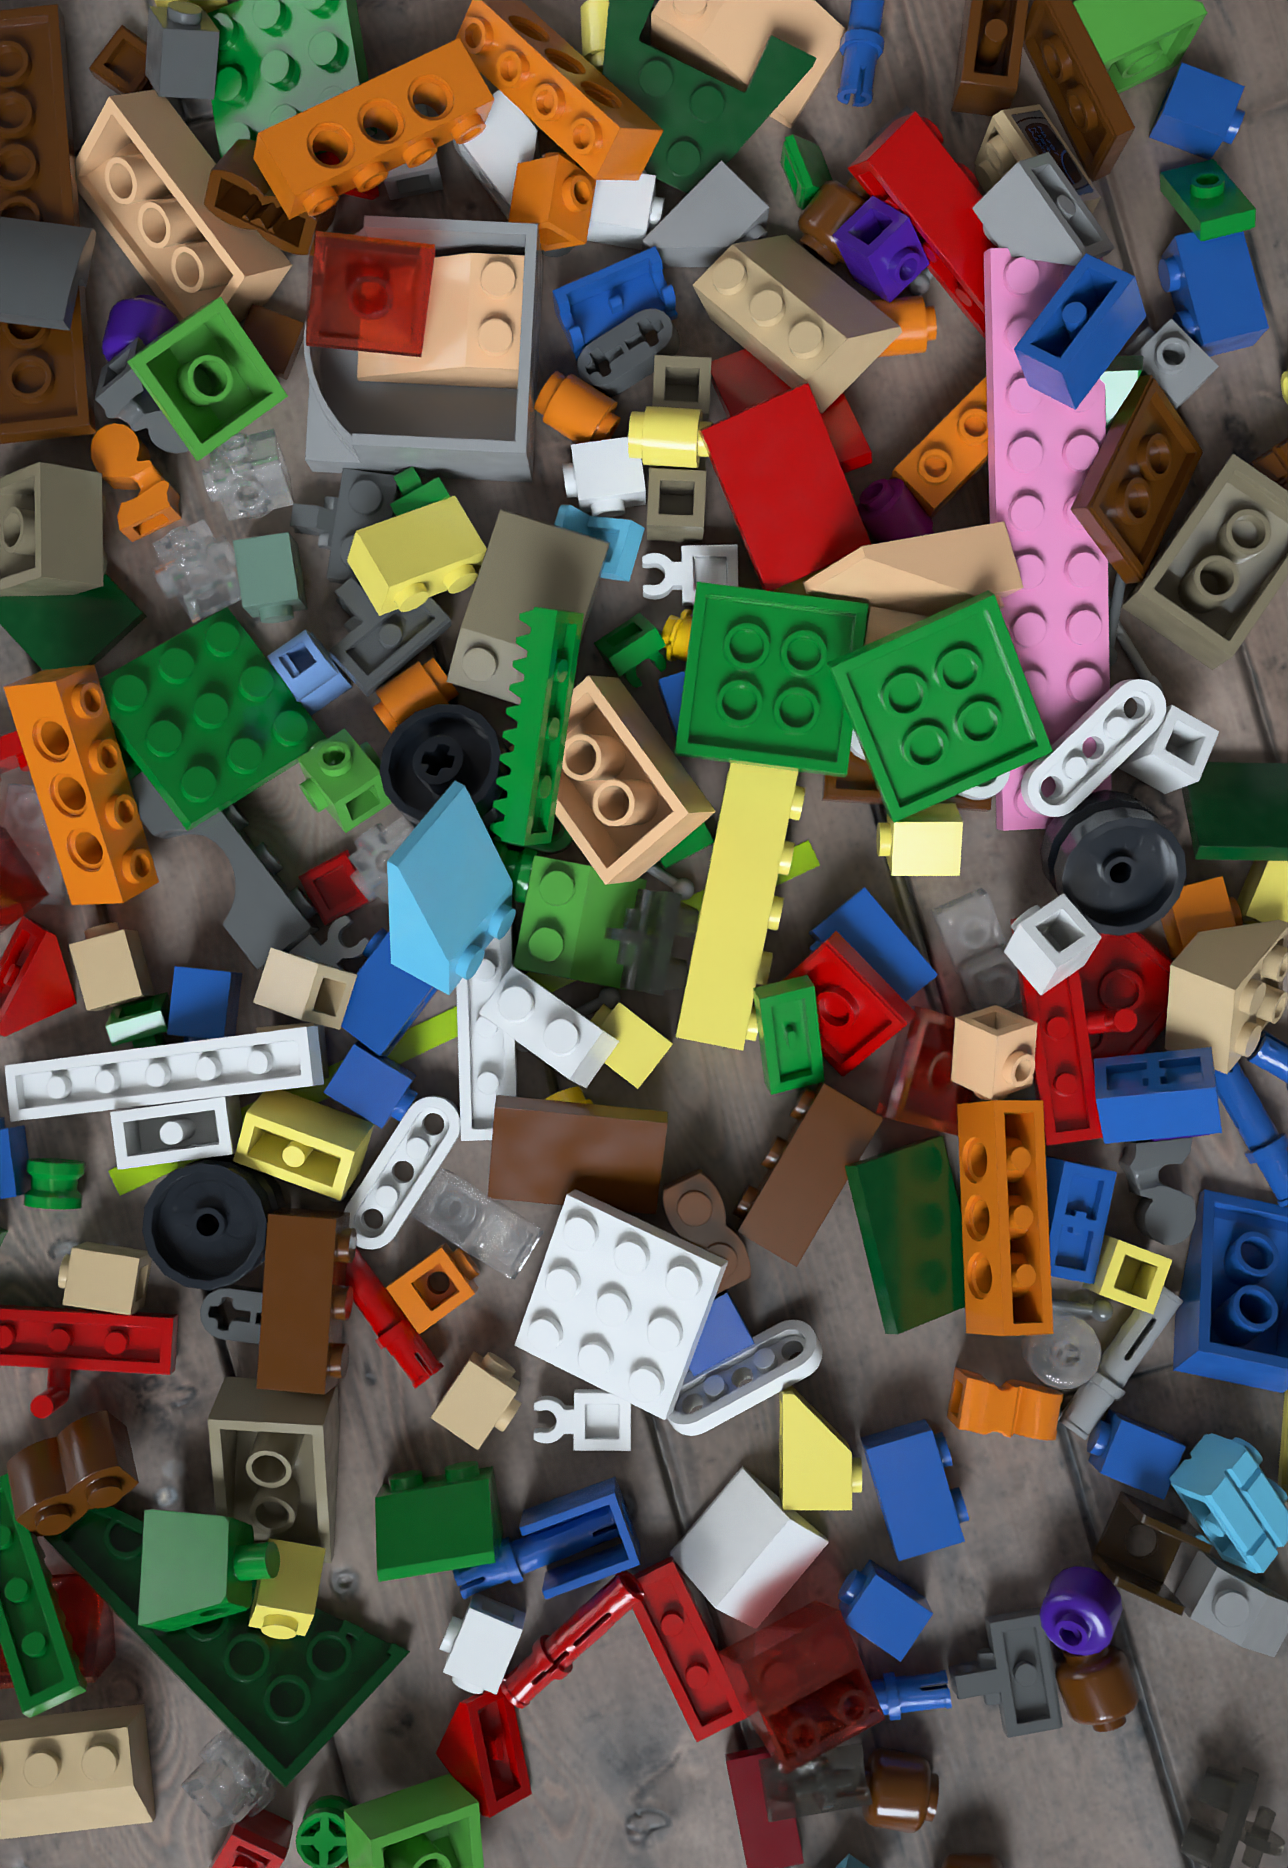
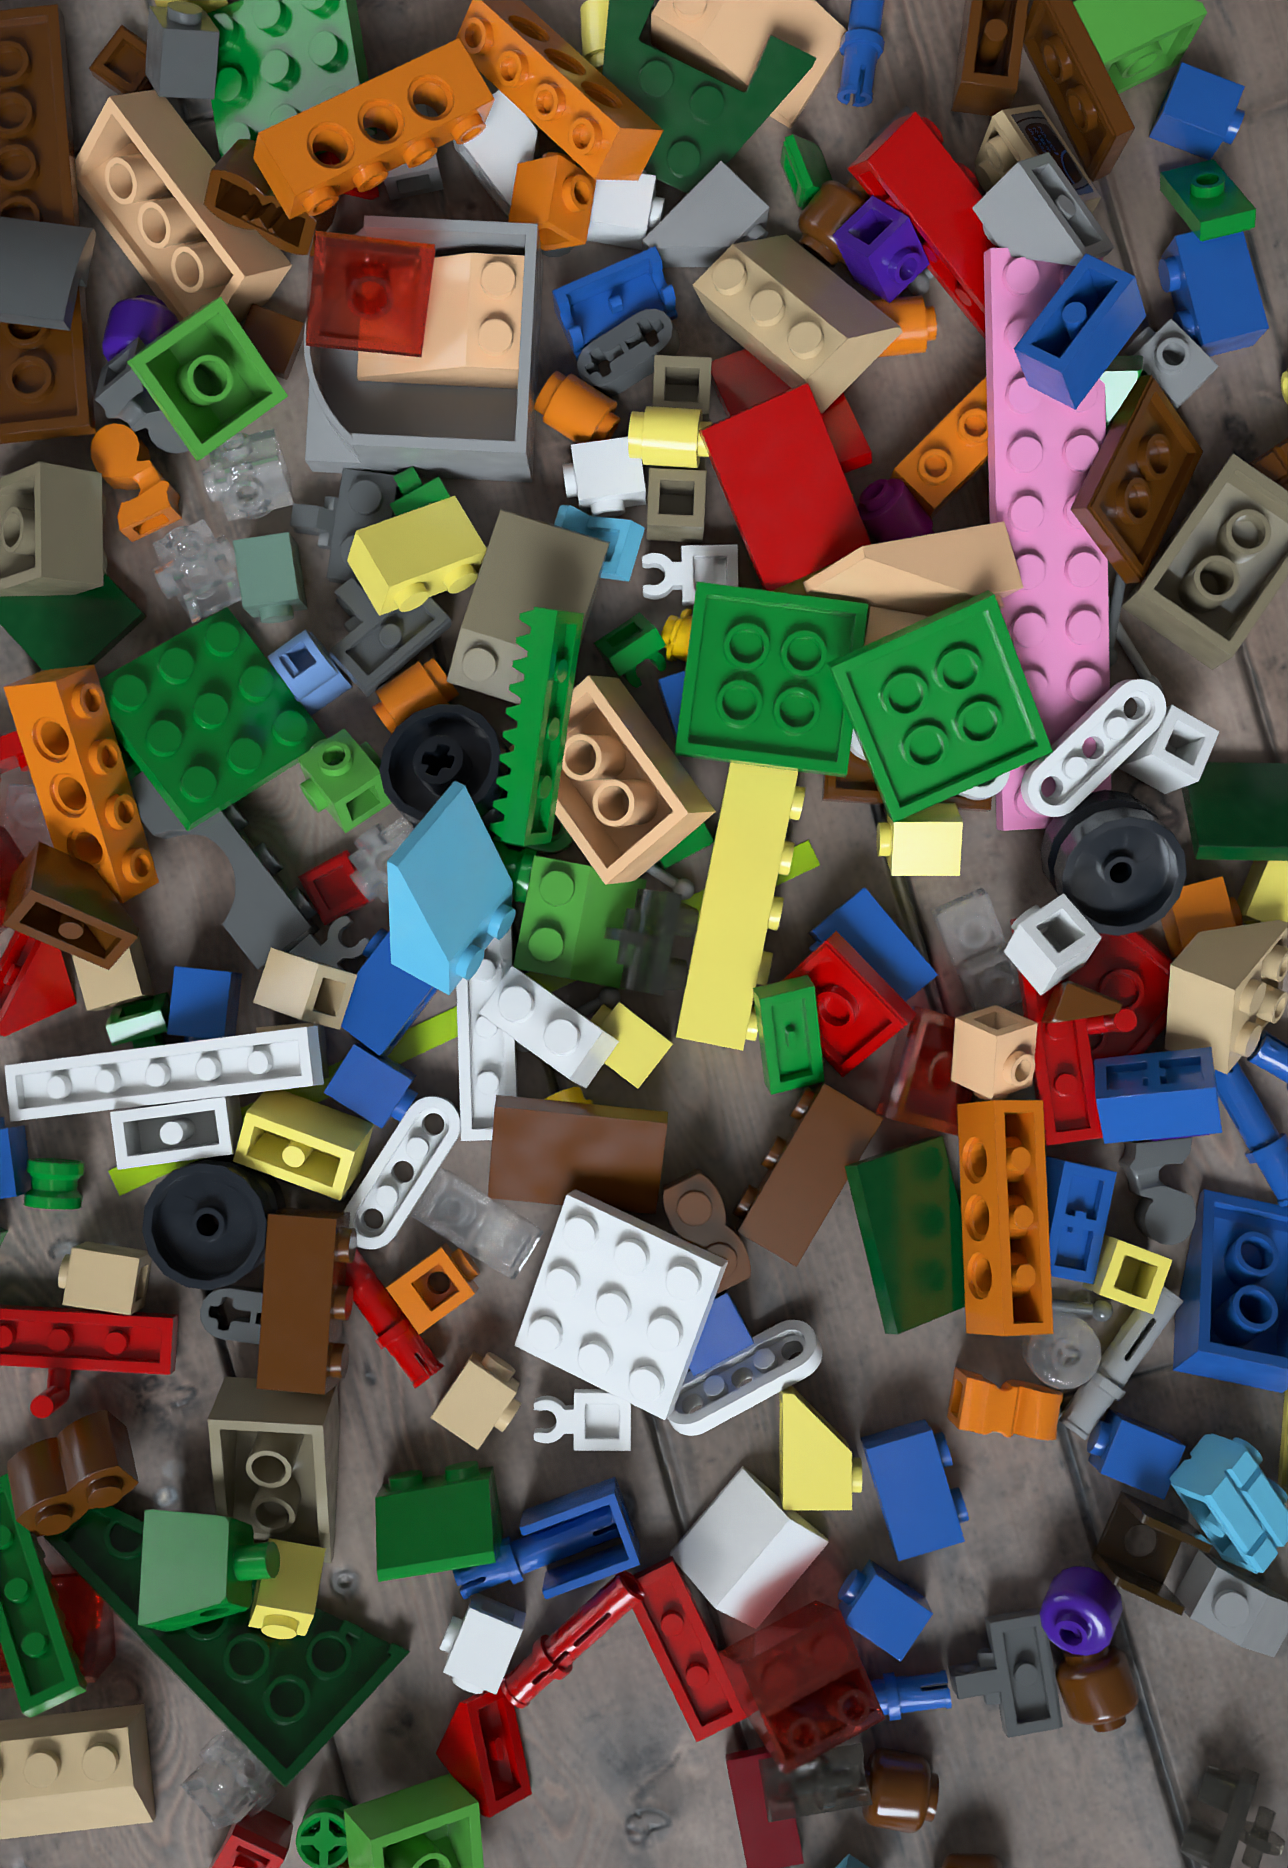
none -> reddish brown slope [3,841,139,970]
none -> reddish brown slope [1042,981,1122,1023]

